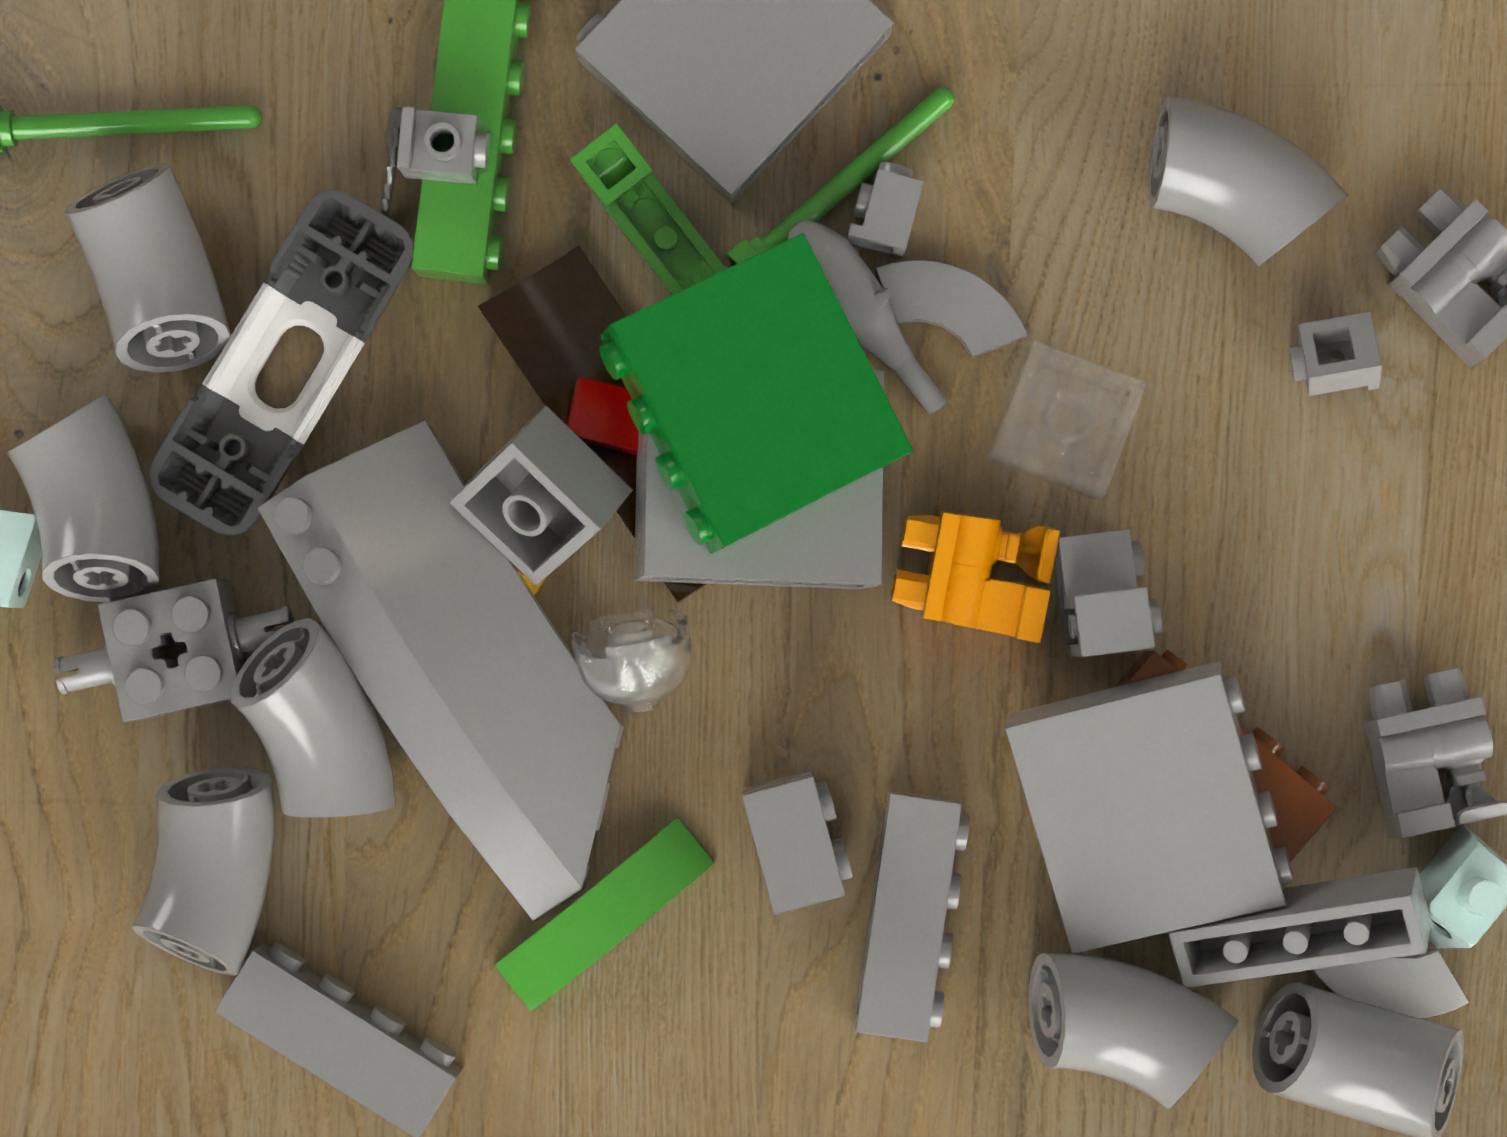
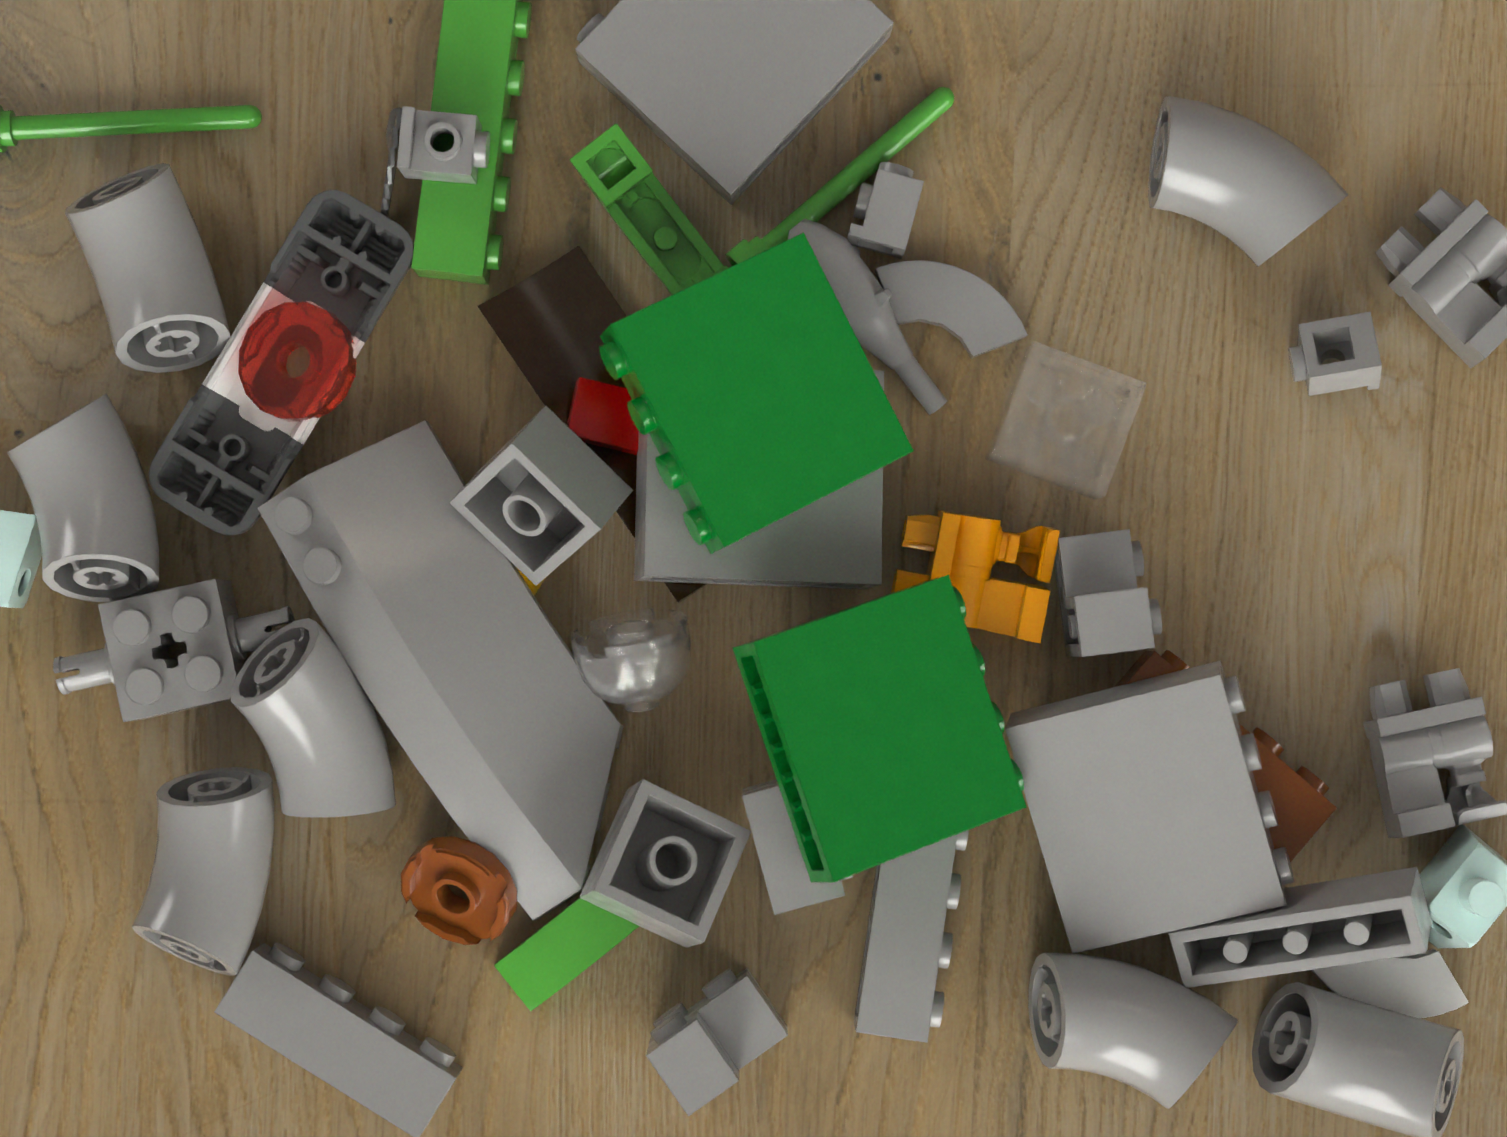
none -> clear red tile [238,302,357,422]
none -> dark orange tile [401,836,517,945]
none -> light grey brick [579,779,751,948]
none -> light grey brick [646,968,788,1116]
none -> green brick [733,575,1027,883]

